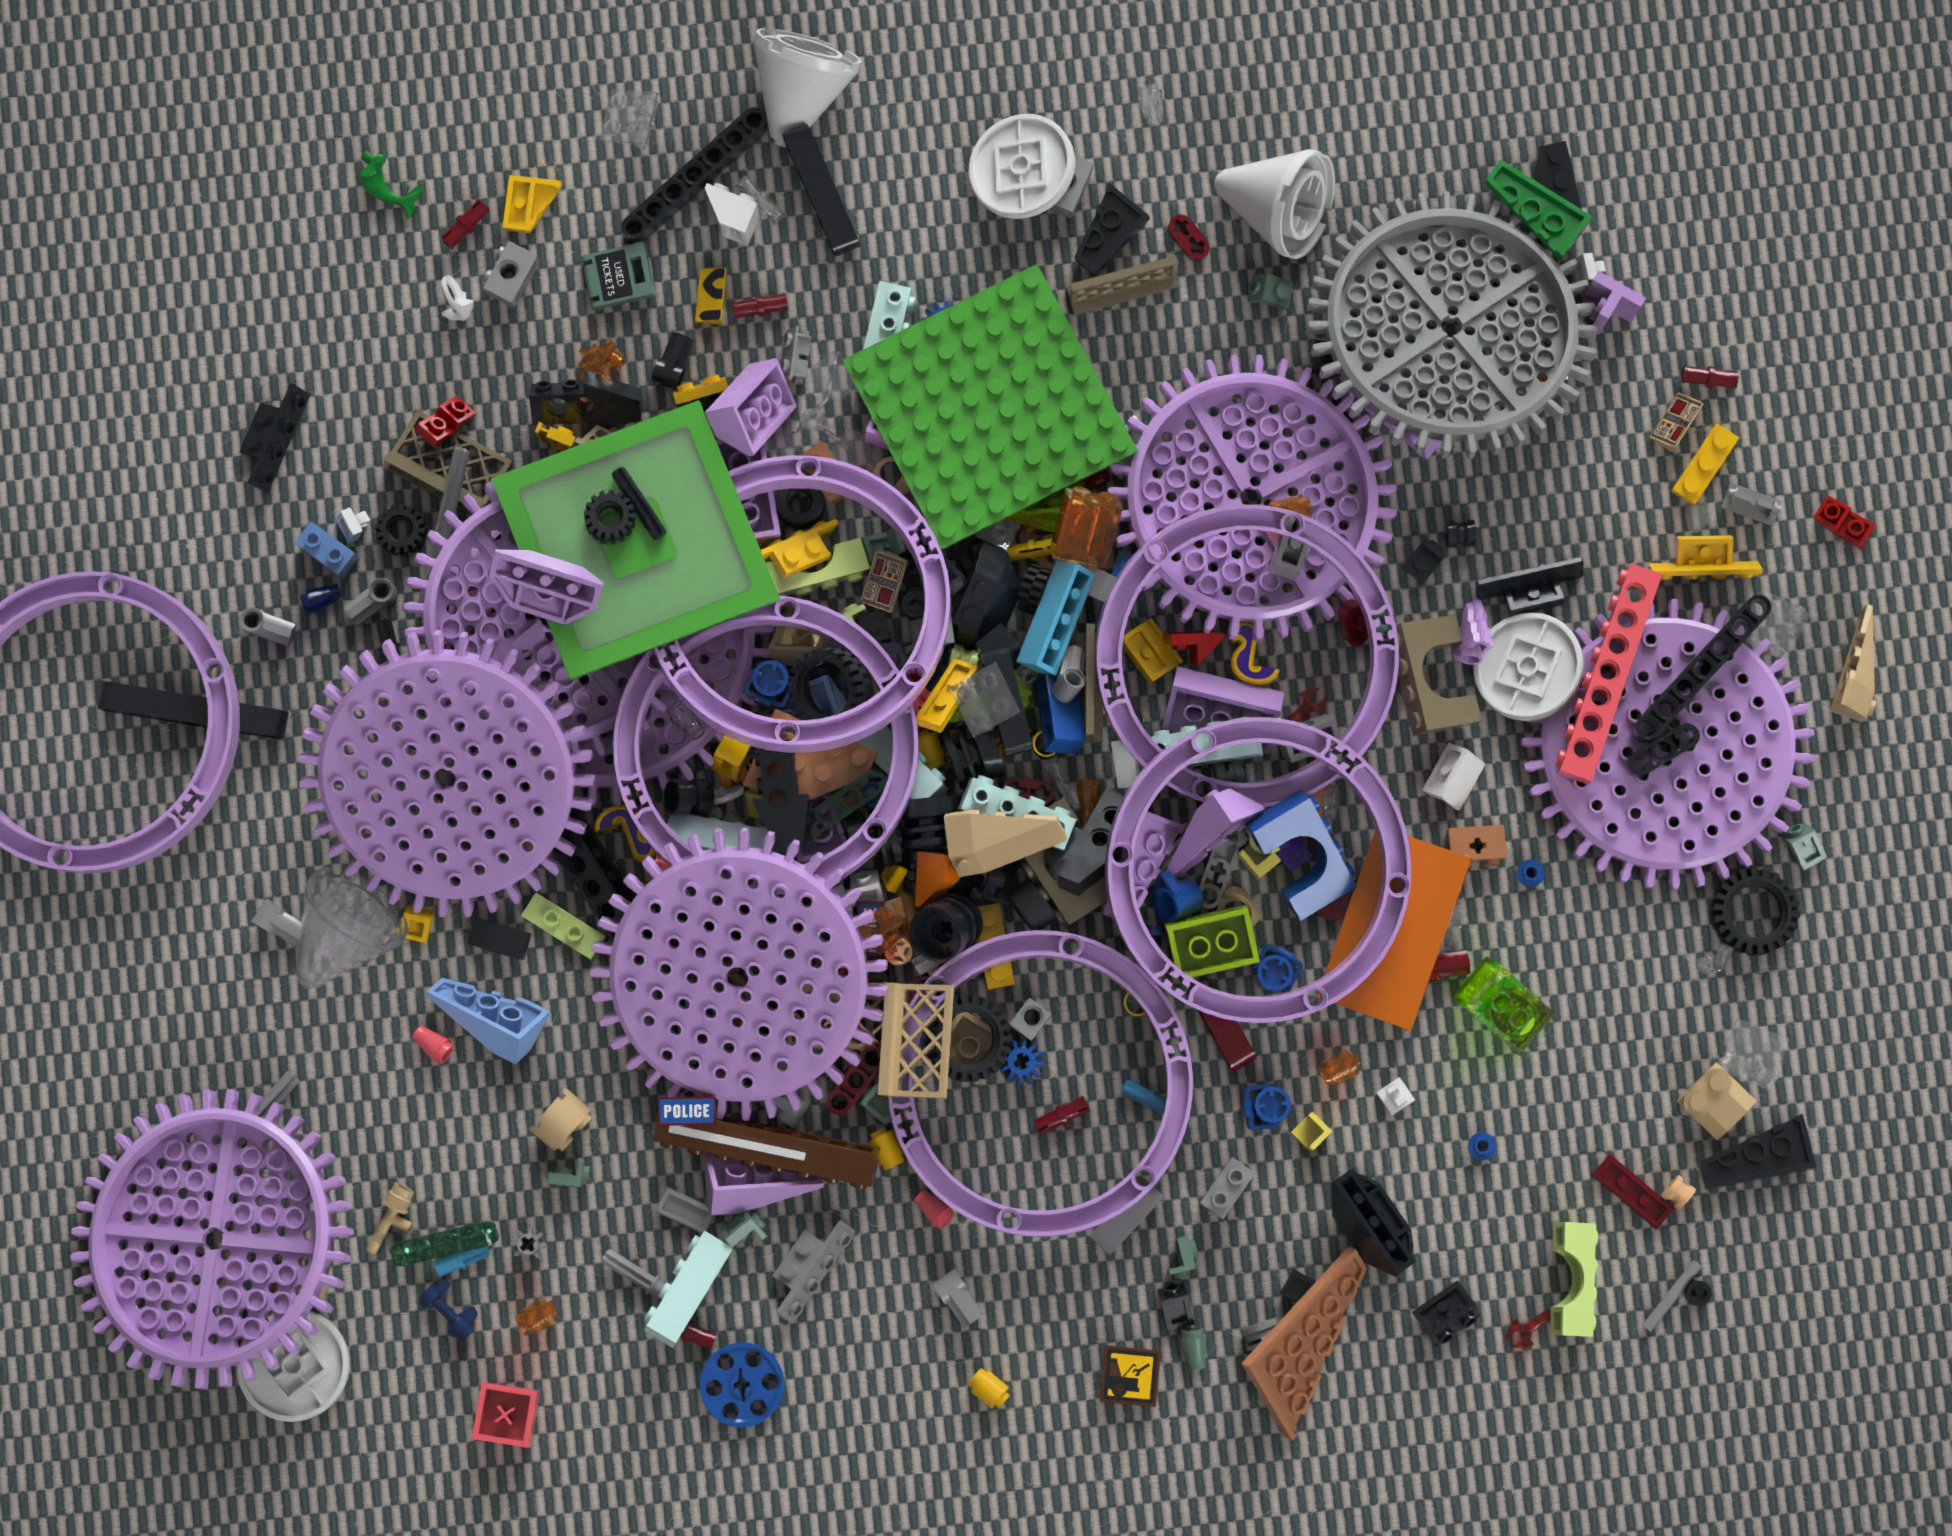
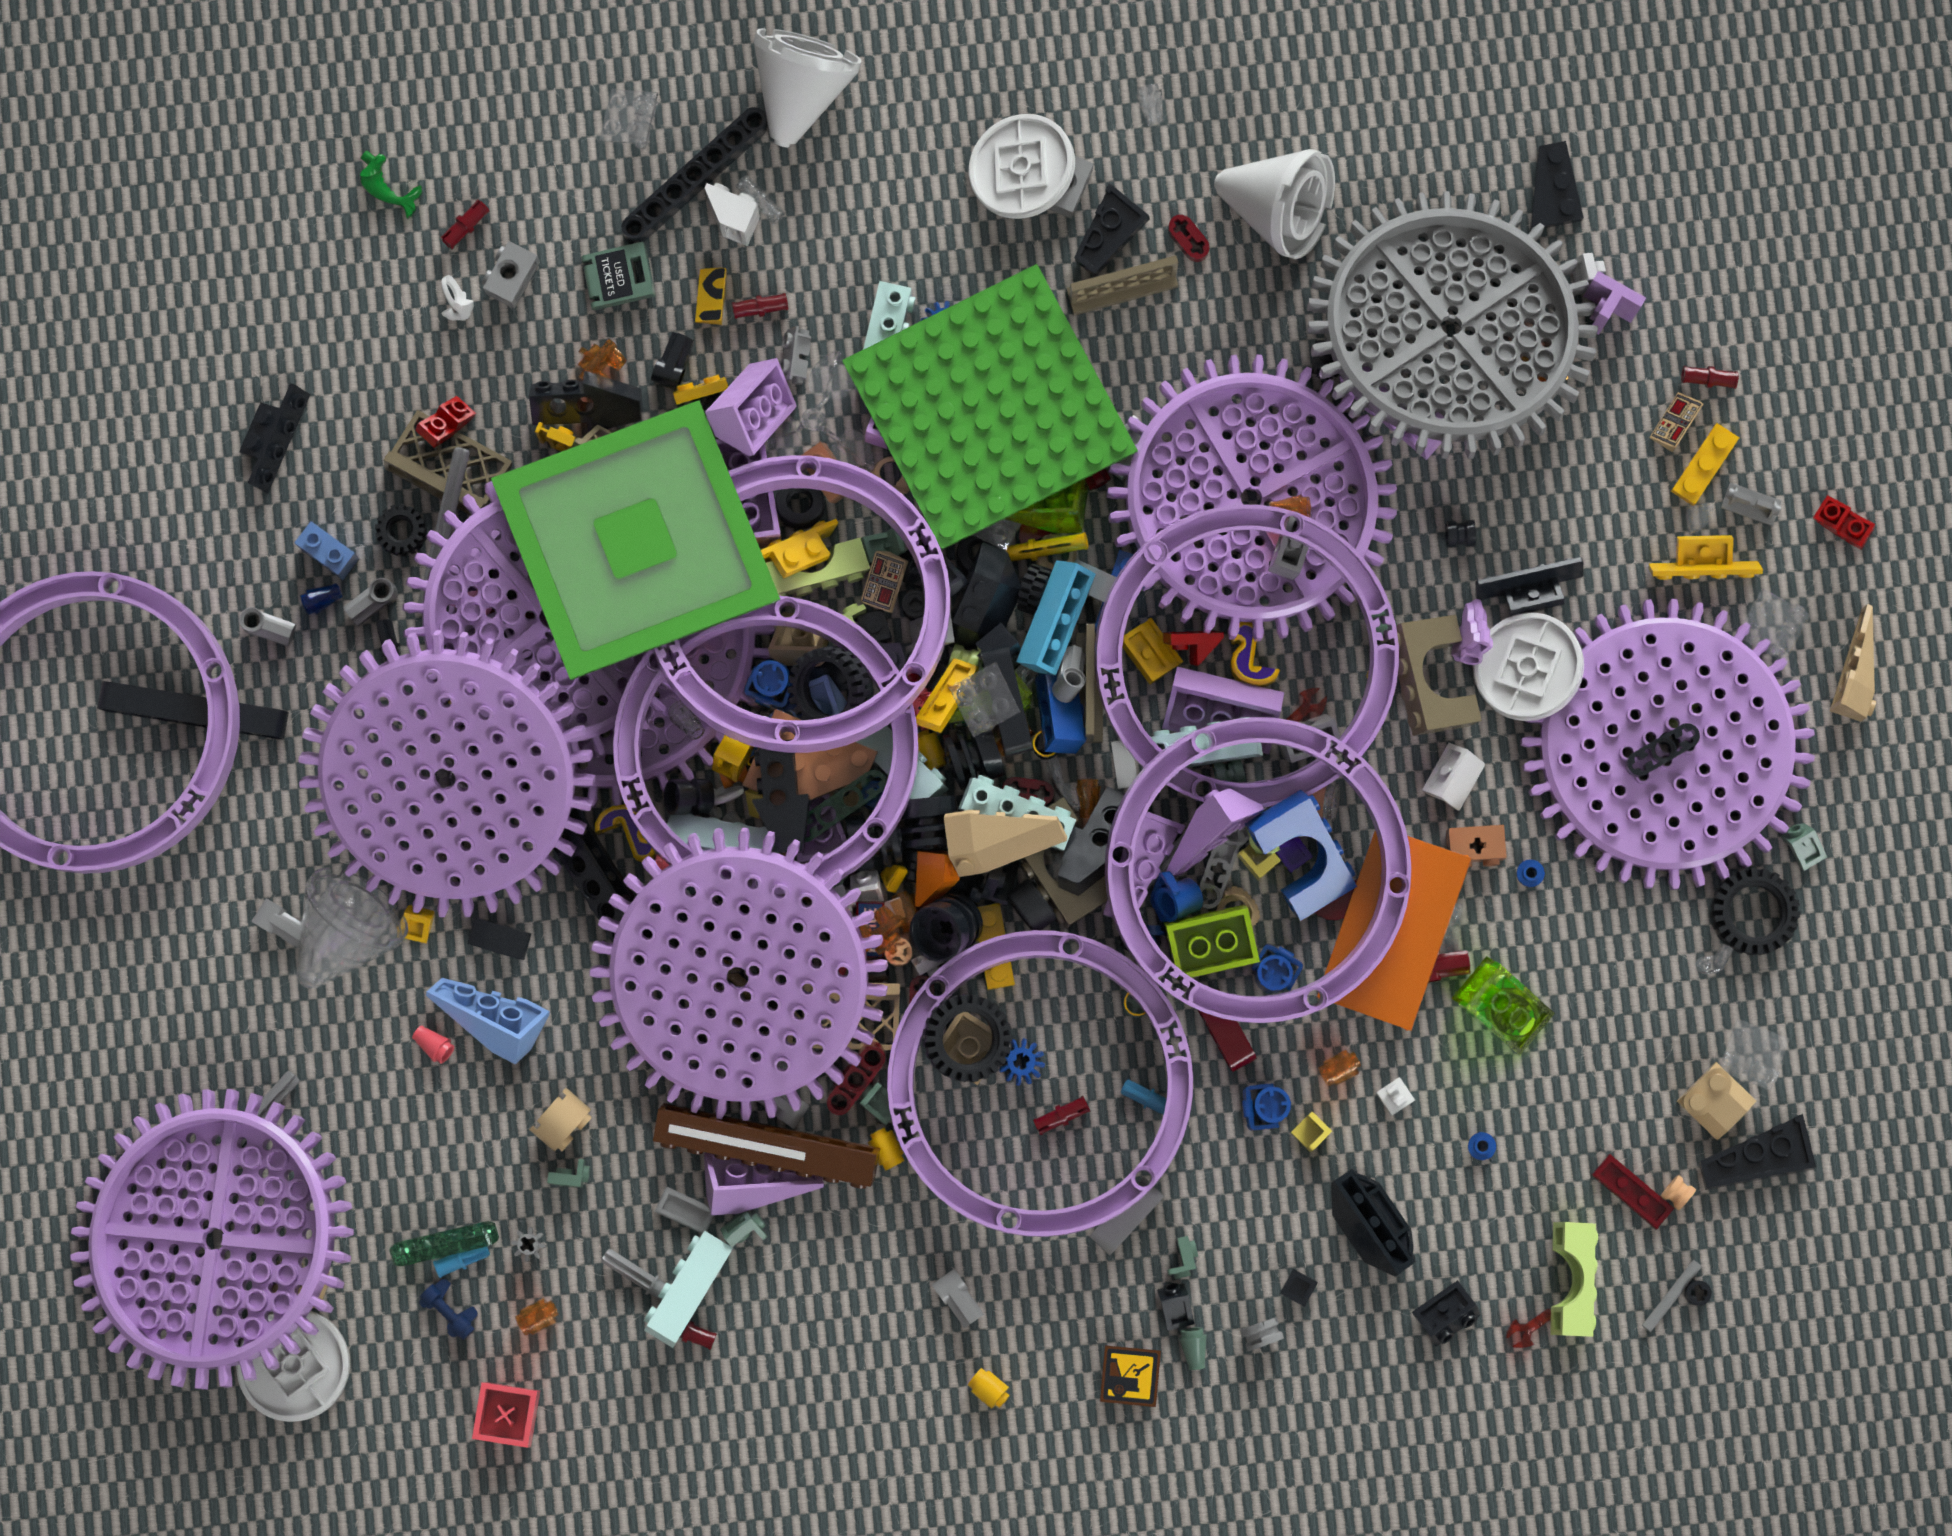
white tile [336,507,370,544] -> none
tan piece [366,1182,414,1254] -> none
lavender wedge [489,549,604,625] -> none
yellow wing [502,175,562,233] -> none
yellowish green plate [521,893,606,960] -> none
black tyre [584,490,636,545] -> none
black axle [612,466,666,540] -> none
tile [659,1096,716,1126] -> none
blue wedge [700,1342,784,1428] -> none
light grey bracket [773,1220,855,1323] -> none
black beam [782,123,860,257] -> none
tan fence [878,982,954,1099] -> none
coral cone [914,1189,955,1230] -> none
light grey brick [1010,997,1052,1042] -> none
clear orange brick [1050,487,1123,568] -> none
light grey brick [1199,1157,1255,1220] -> none
nougat wing [1241,1246,1367,1441] -> none
sand green bracket [1247,273,1294,310] -> none
dark red beam [1338,599,1368,647] -> none
black bracket [1401,538,1446,585] -> none
green wing [1485,160,1592,261] -> none
coral brick [1555,563,1662,785] -> none
black beam [1631,594,1772,744] -> none

